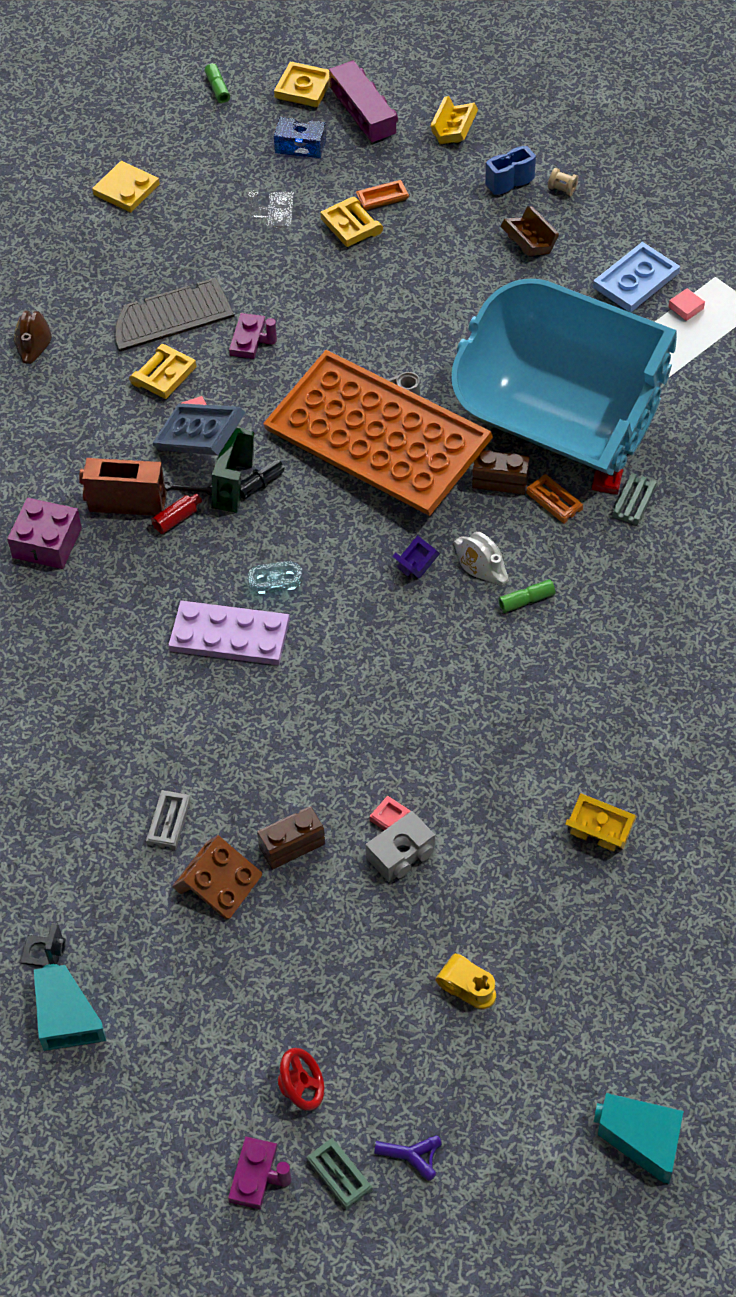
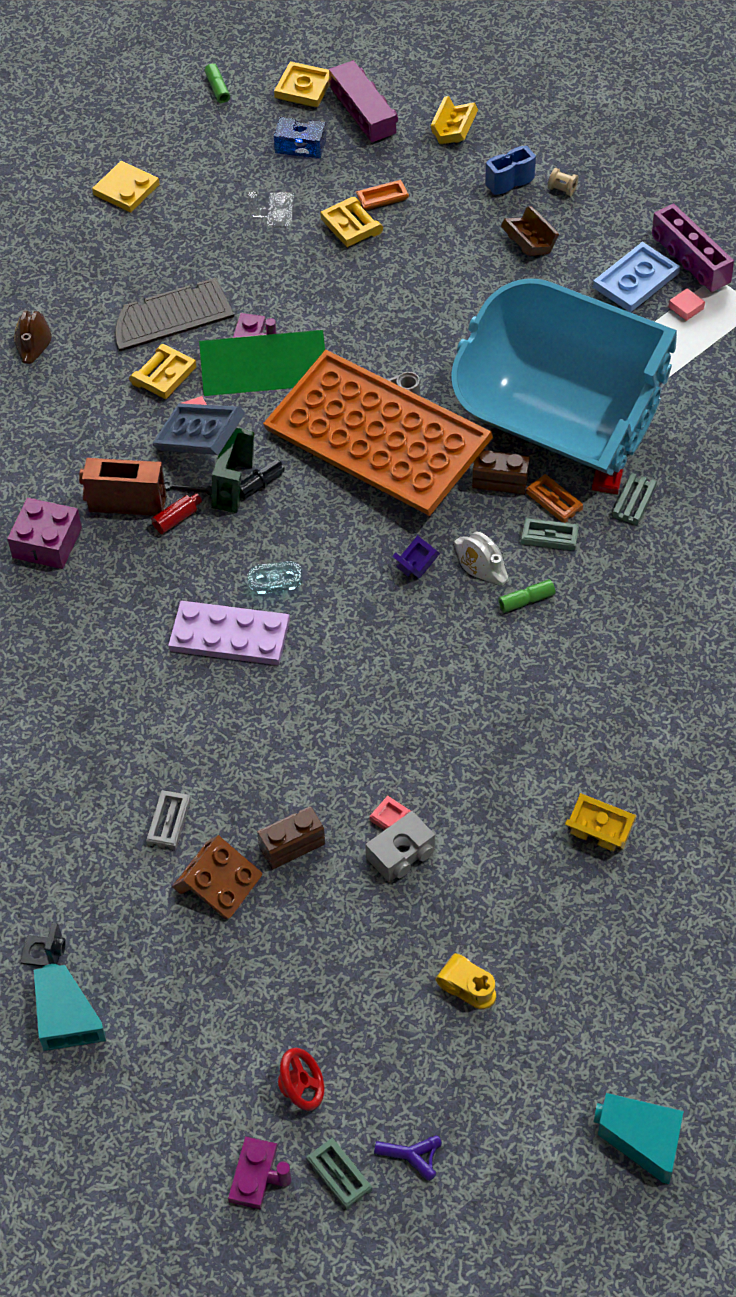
none -> green sticker [199,330,325,396]
none -> sand green tile [521,518,579,551]
none -> magenta brick [652,203,734,292]

